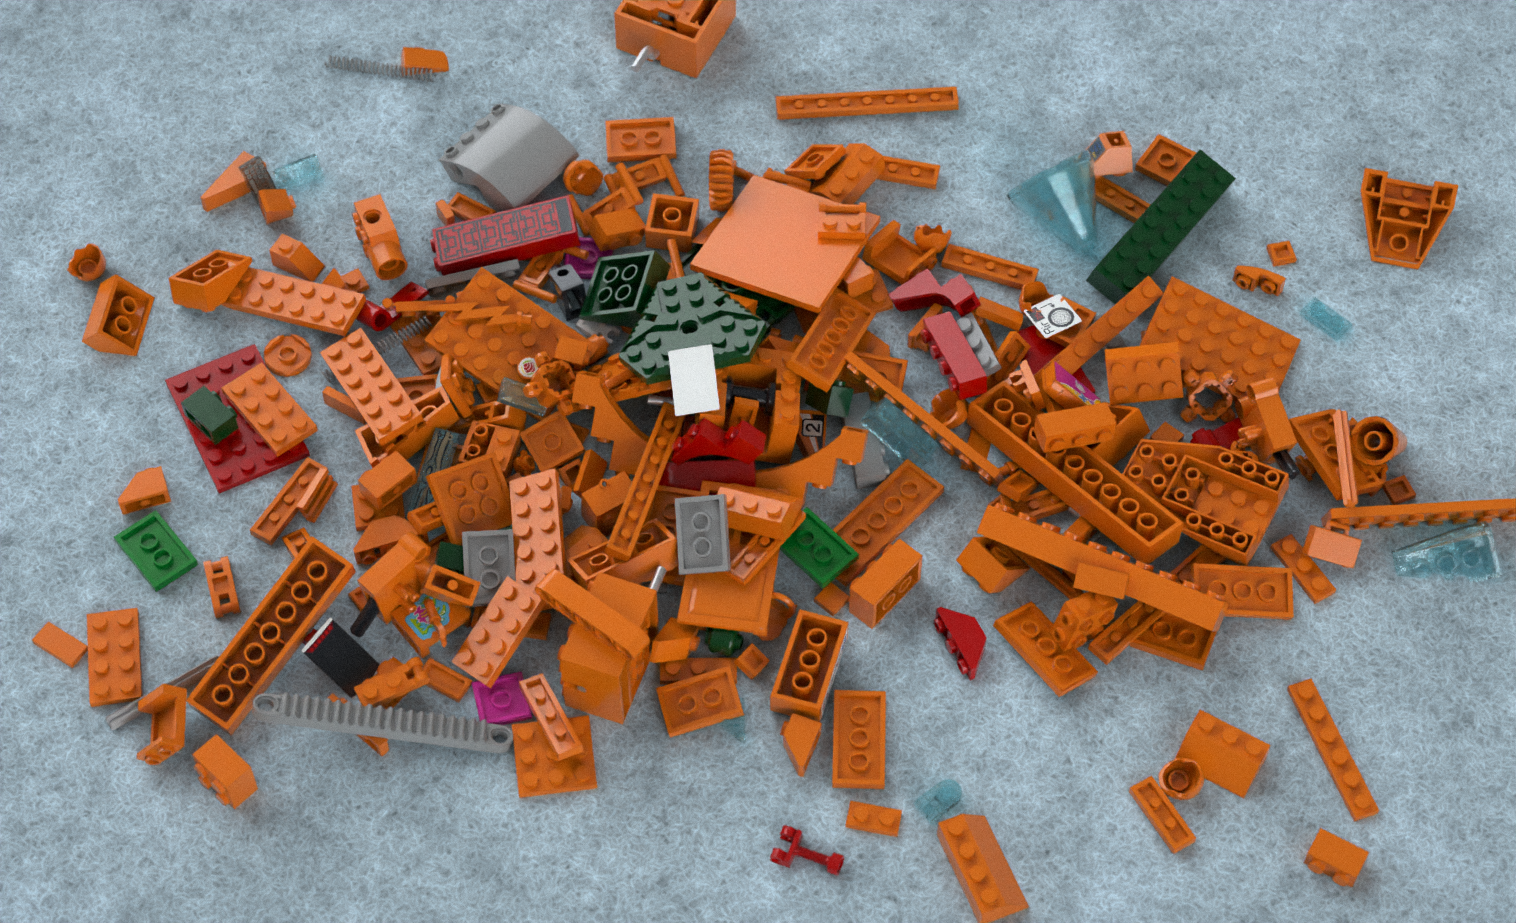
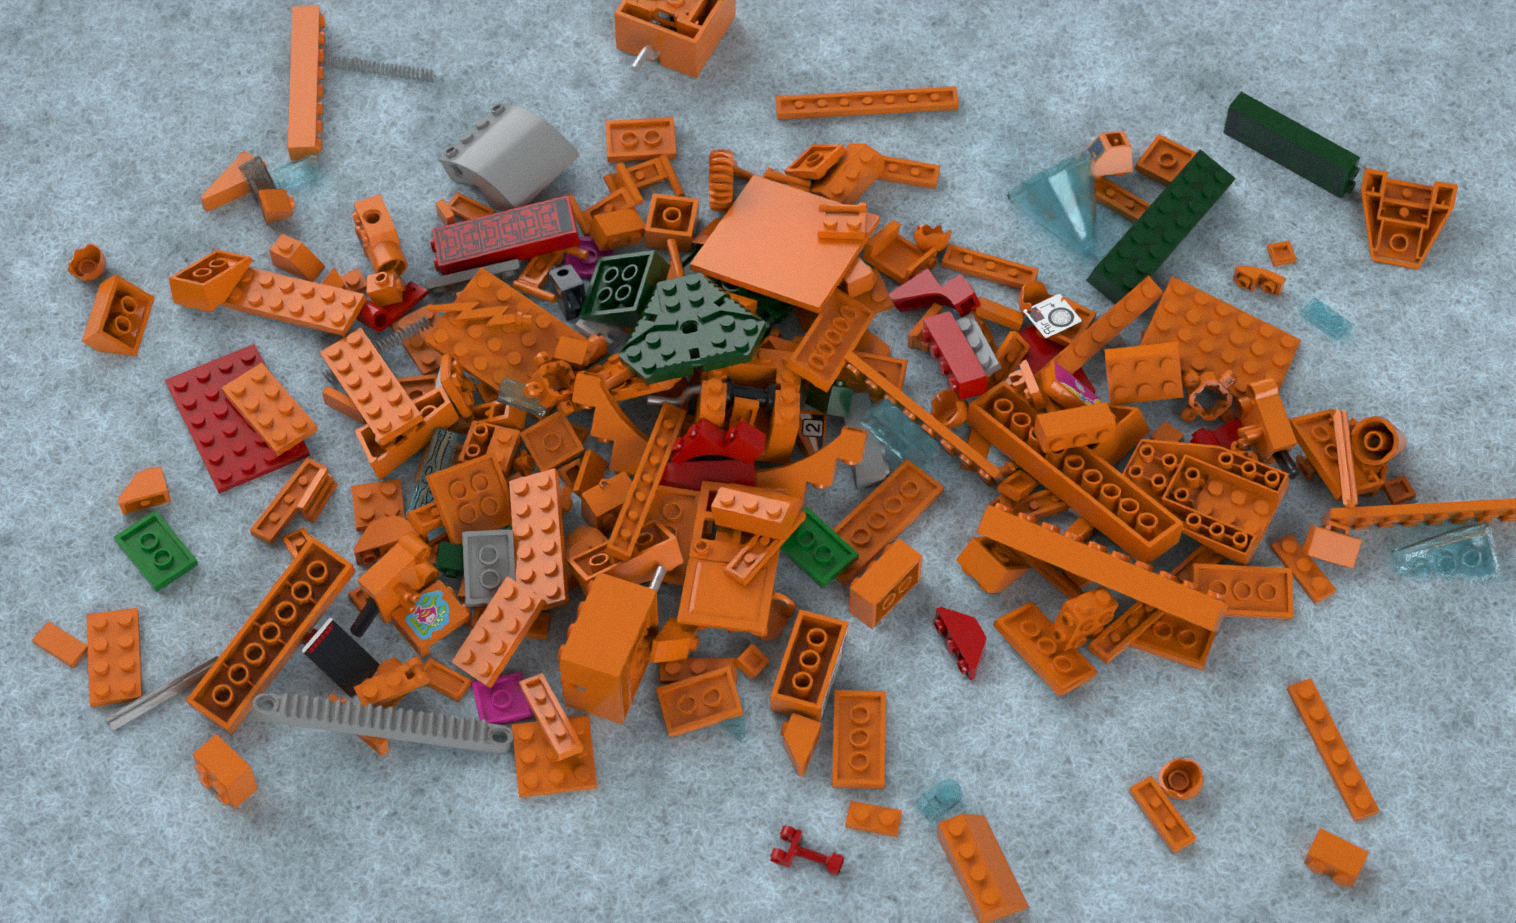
orange panel [136,683,187,765] -> none
dark green brick [181,386,238,445] -> none
orange plate [203,556,241,618] -> none
orange tile [264,334,312,377] -> none
orange brick [358,451,418,511] -> none
orange plate [382,295,455,317] -> none
orange piece [401,47,449,76] -> none
orange slope [419,564,481,607] -> none
orange piece [423,598,447,647] -> none
tile [517,356,539,382] -> none
orange beam [534,569,650,661] -> none
orange hair [563,159,603,196] -> none
white sticker [668,344,720,416] -> none
light grey plate [675,494,731,575] -> none
dark green head [705,627,744,657] -> none
orange tile [814,582,850,616] -> none
orange tile [1073,563,1130,599] -> none
orange slope [1175,710,1271,798] -> none
none -> orange brick [288,5,326,160]
none -> orange brick [367,269,405,307]
none -> dark green brick [1223,91,1360,199]

